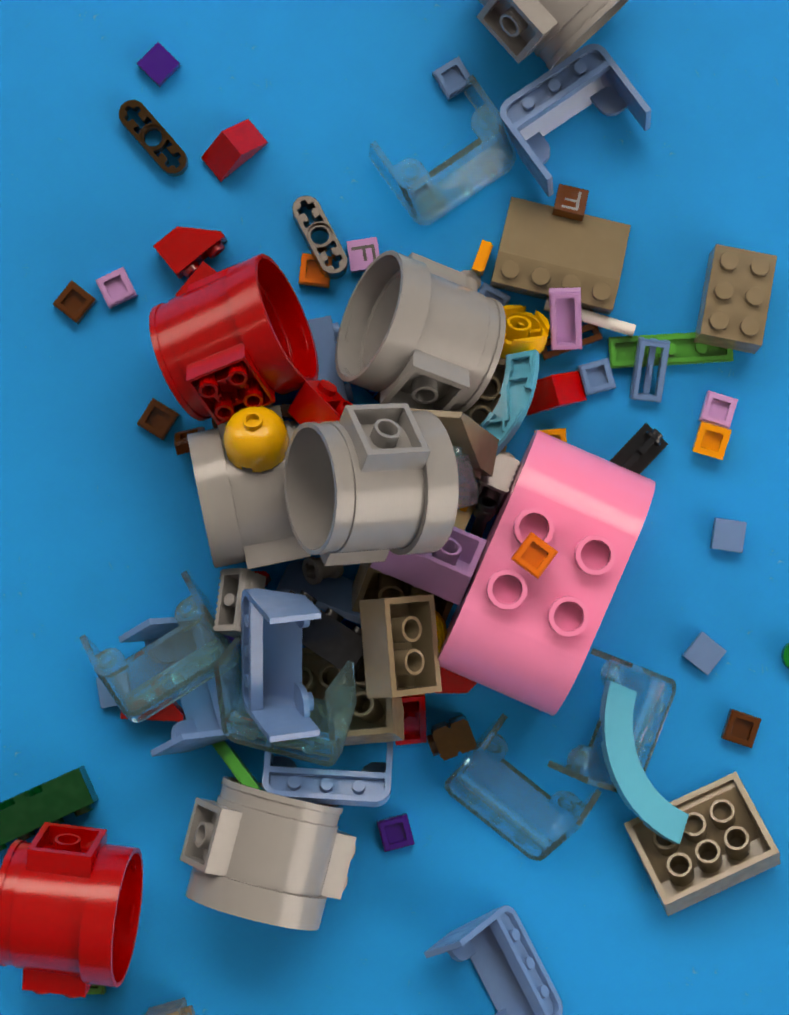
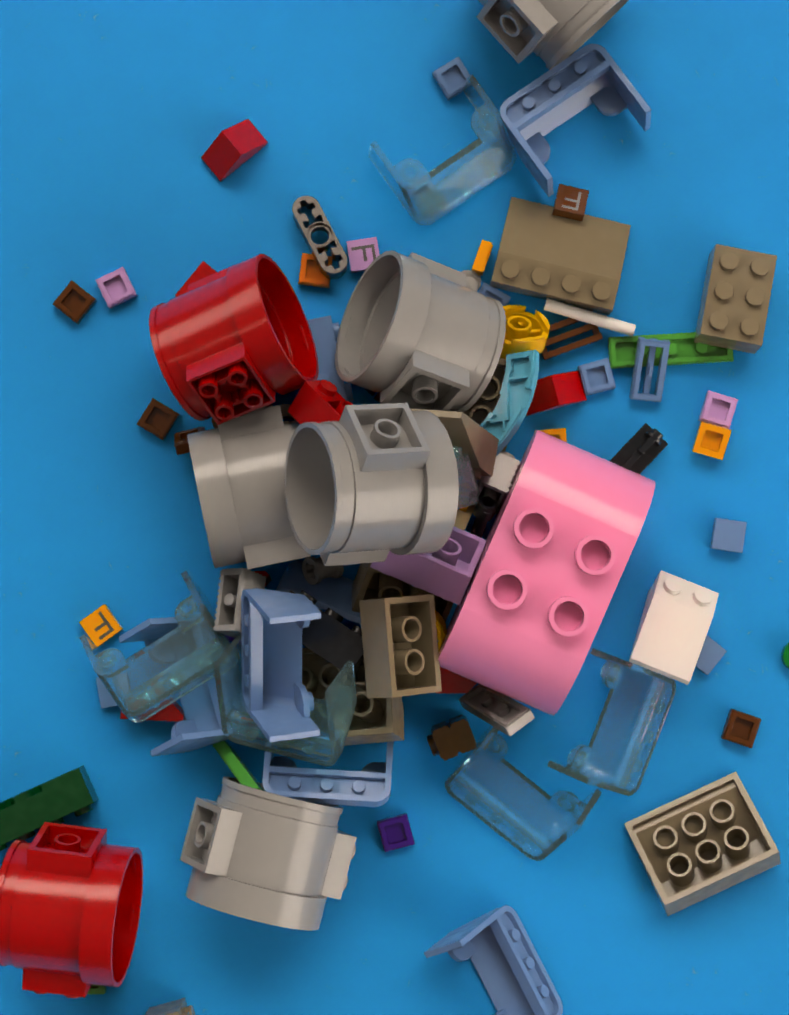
dark brown beam [119,100,188,177] -> none
dark purple tile [136,42,181,87] -> none
red slope [153,226,227,279] -> none
yellow cylinder [223,406,290,472] -> none
red slope [395,694,427,745] -> none
orange tile [511,532,558,579] -> none
lavender tile [549,287,582,350] -> none
medium azure tile [600,681,689,844] -> none
none -> light orange tile [79,604,123,647]
none -> light grey tile [459,684,535,736]
none -> white slope [629,570,719,685]

